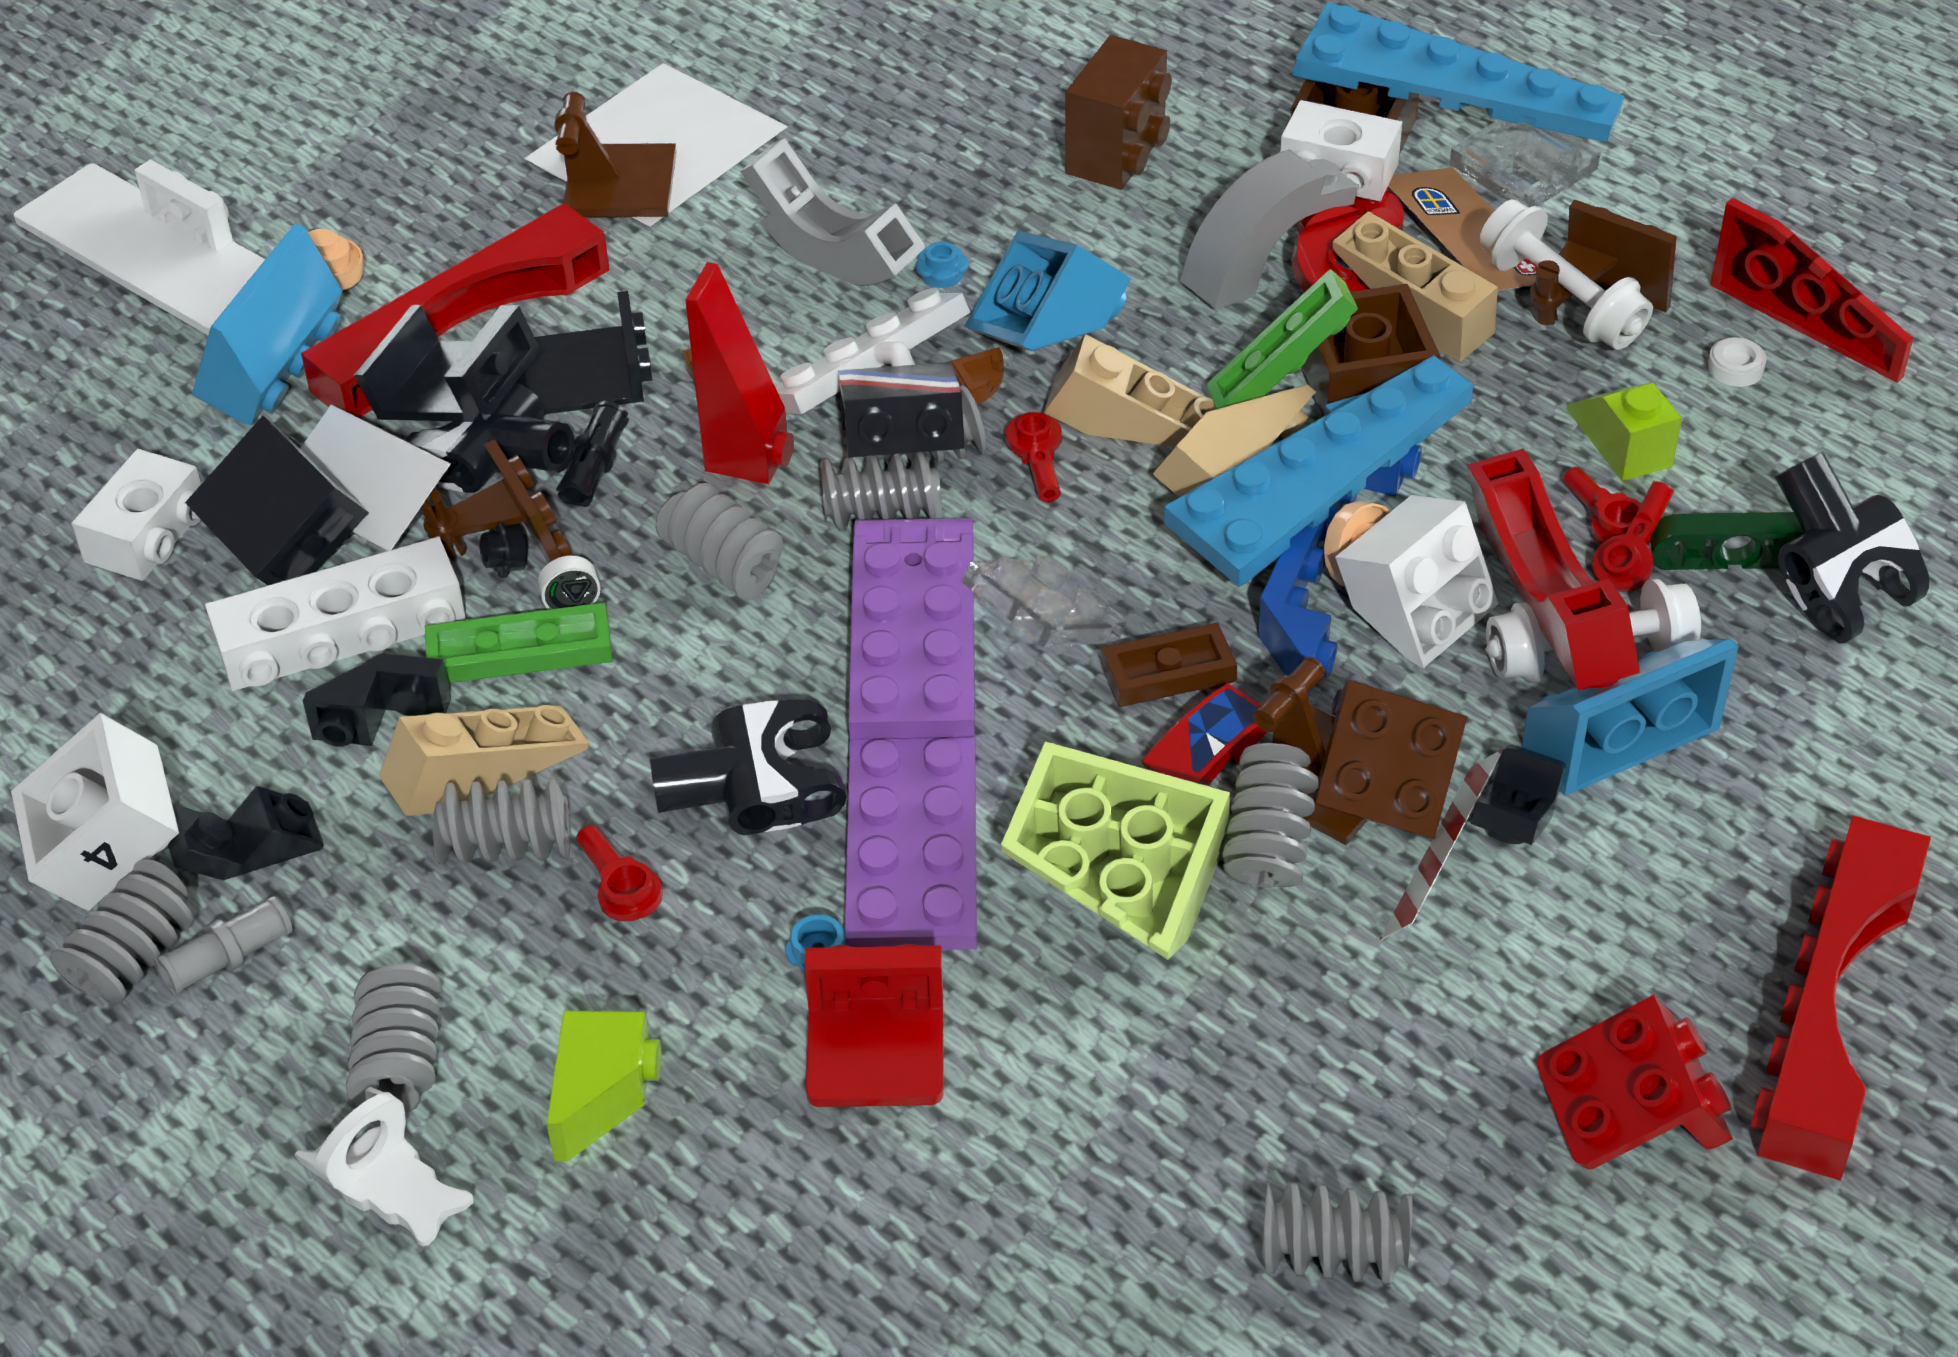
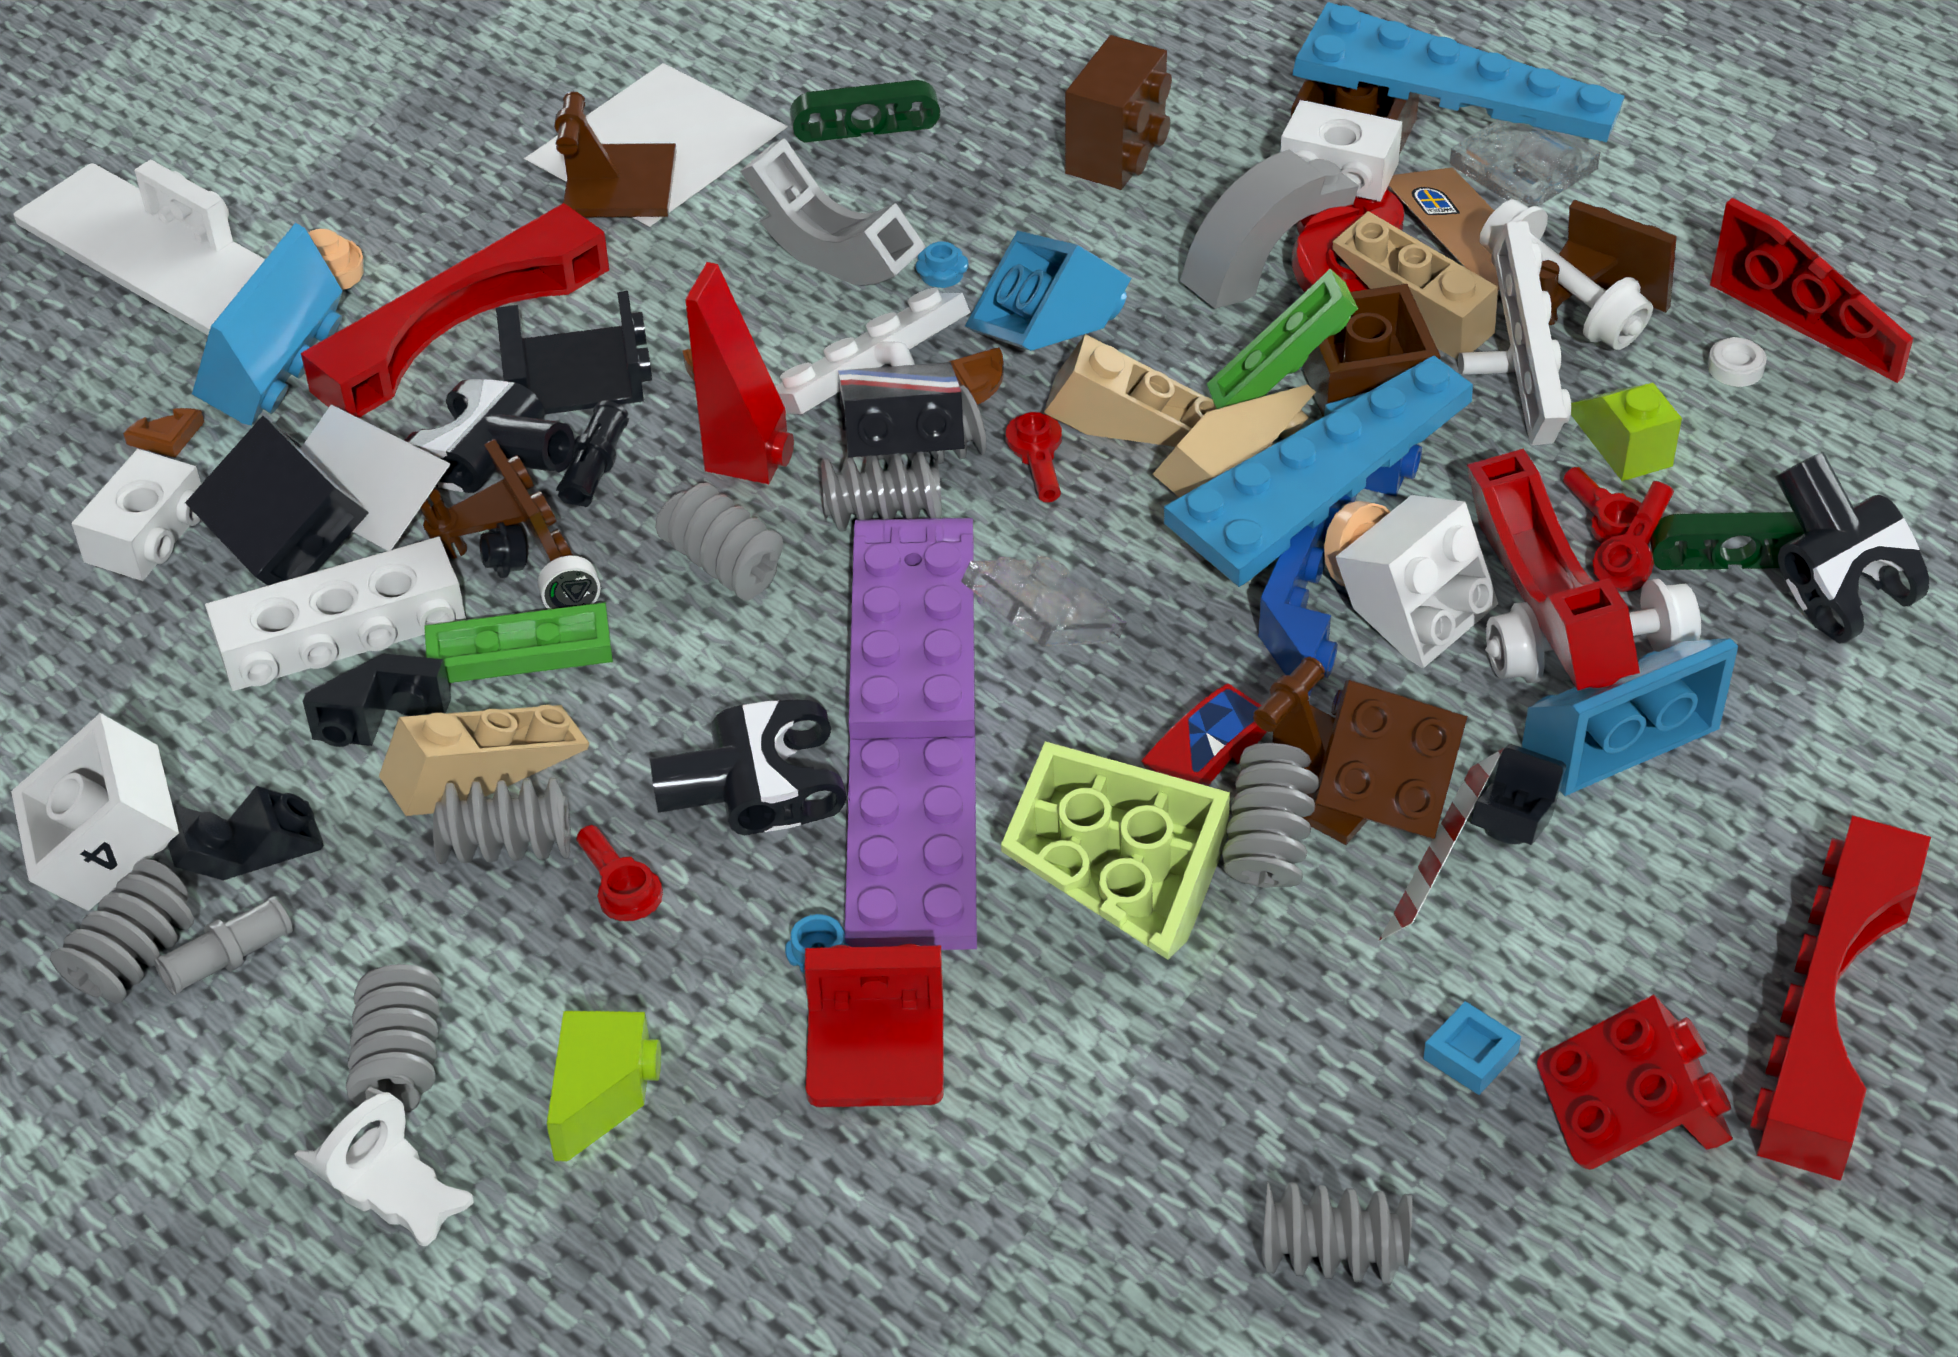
black panel [354,305,541,422] -> none
reddish brown plate [1101,622,1237,707] -> none
none -> dark orange tile [123,408,204,458]
none -> dark green beam [790,80,940,143]
none -> dark azure plate [1423,1001,1521,1095]
none -> white plate [1458,221,1571,445]

